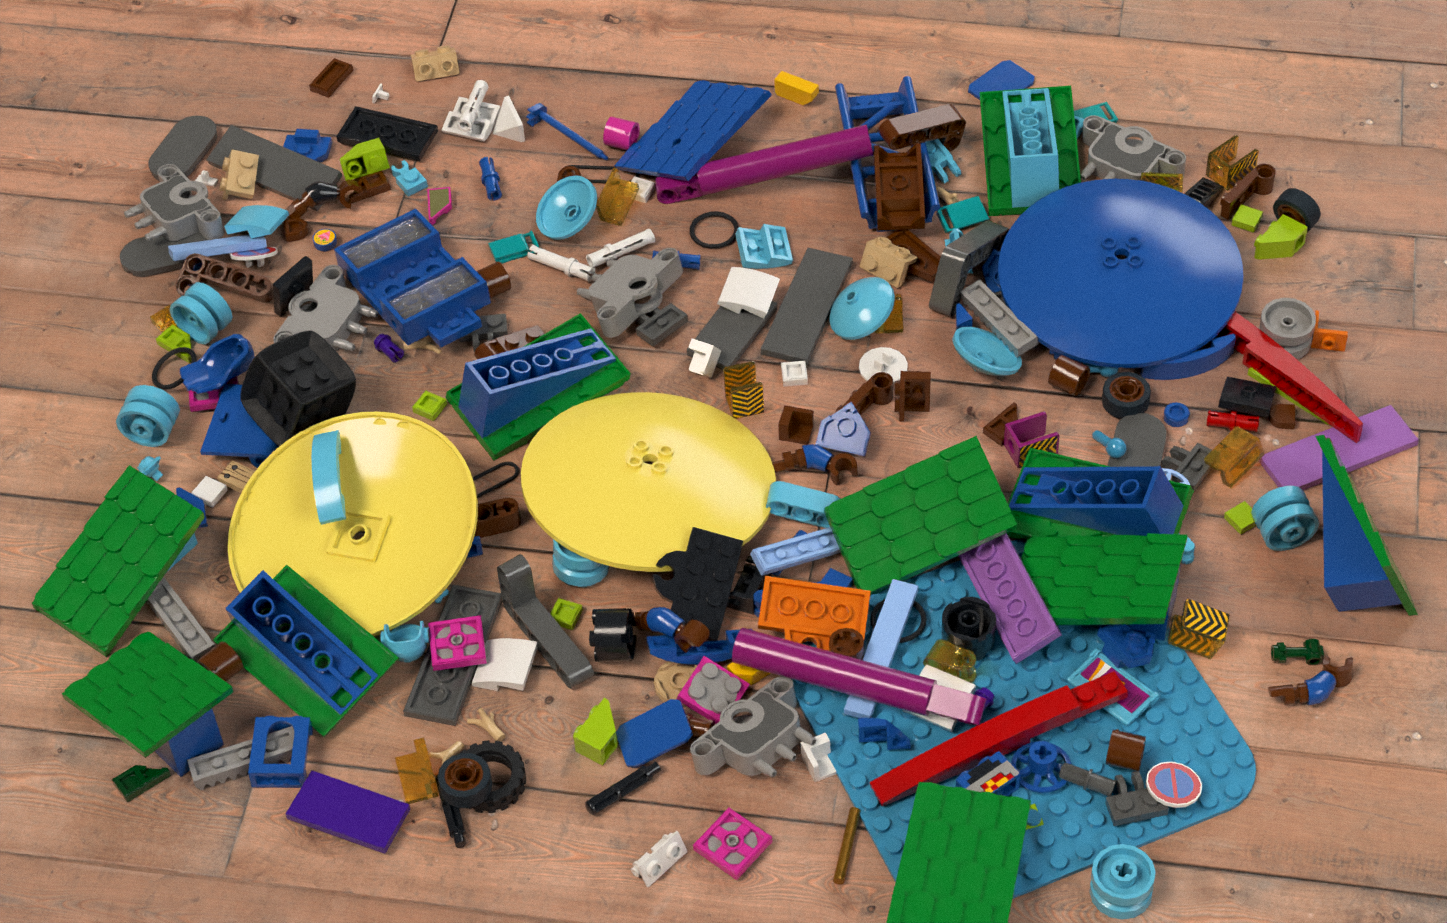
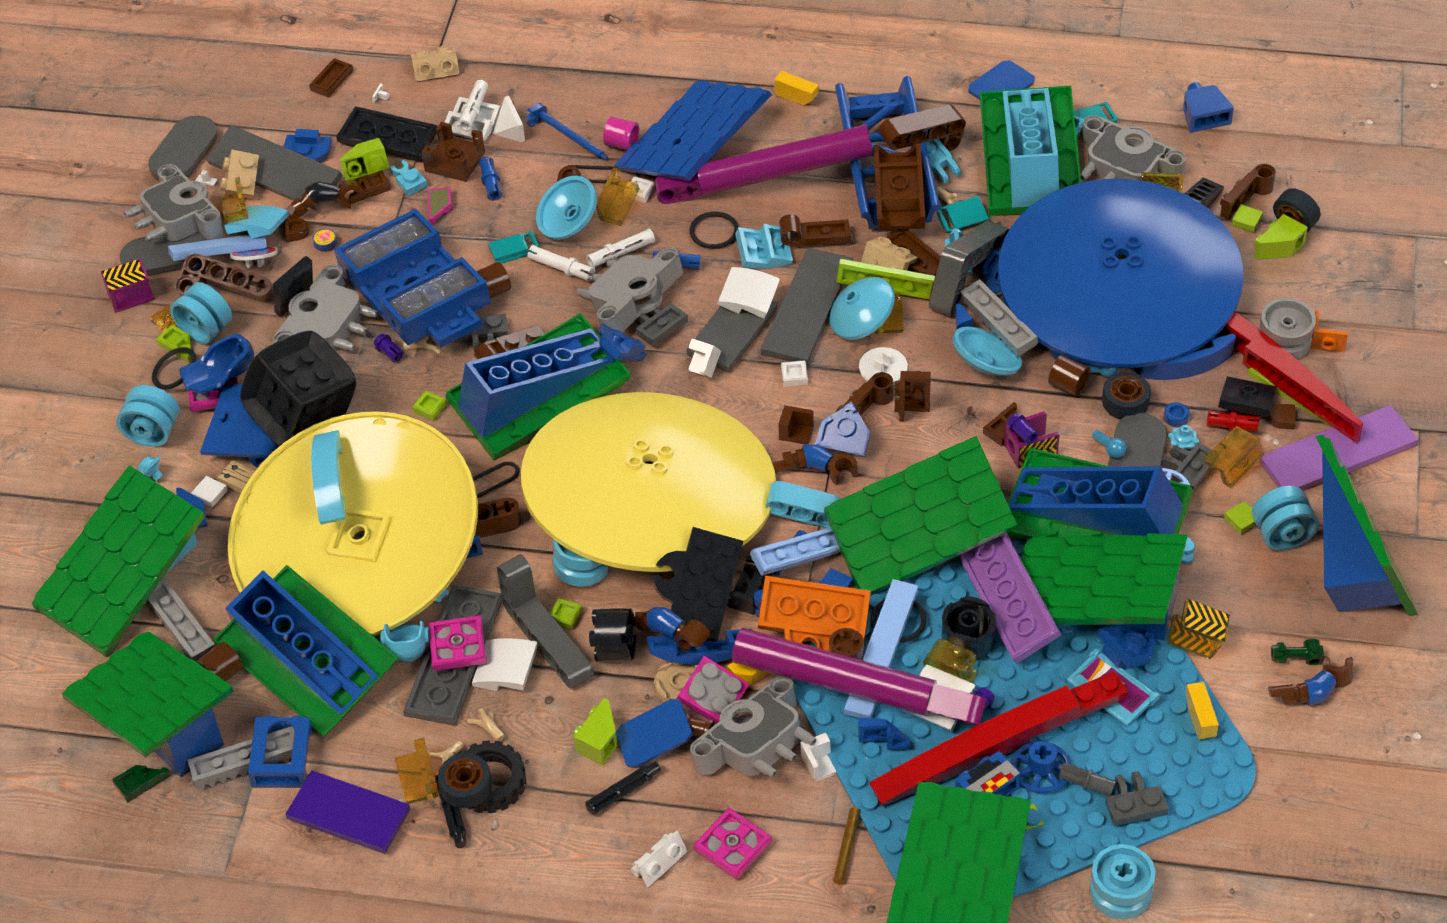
piece [723,361,764,419] -> none
reddish brown piece [1106,729,1146,771] -> none
piece [1146,762,1202,808] -> none
clear yellow piece [1205,135,1259,191] -> none
none -> piece [101,259,155,313]
none -> clear yellow panel [221,177,249,223]
none -> reddish brown panel [422,122,485,182]
none -> blue plate [598,323,647,361]
none -> reddish brown plate [779,214,851,246]
none -> lime tile [836,259,935,300]
none -> dark purple pin [1007,413,1039,445]
none -> medium azure plant [1168,425,1199,450]
none -> blue torso [1183,82,1234,133]
none -> yellow piece [1186,682,1219,740]

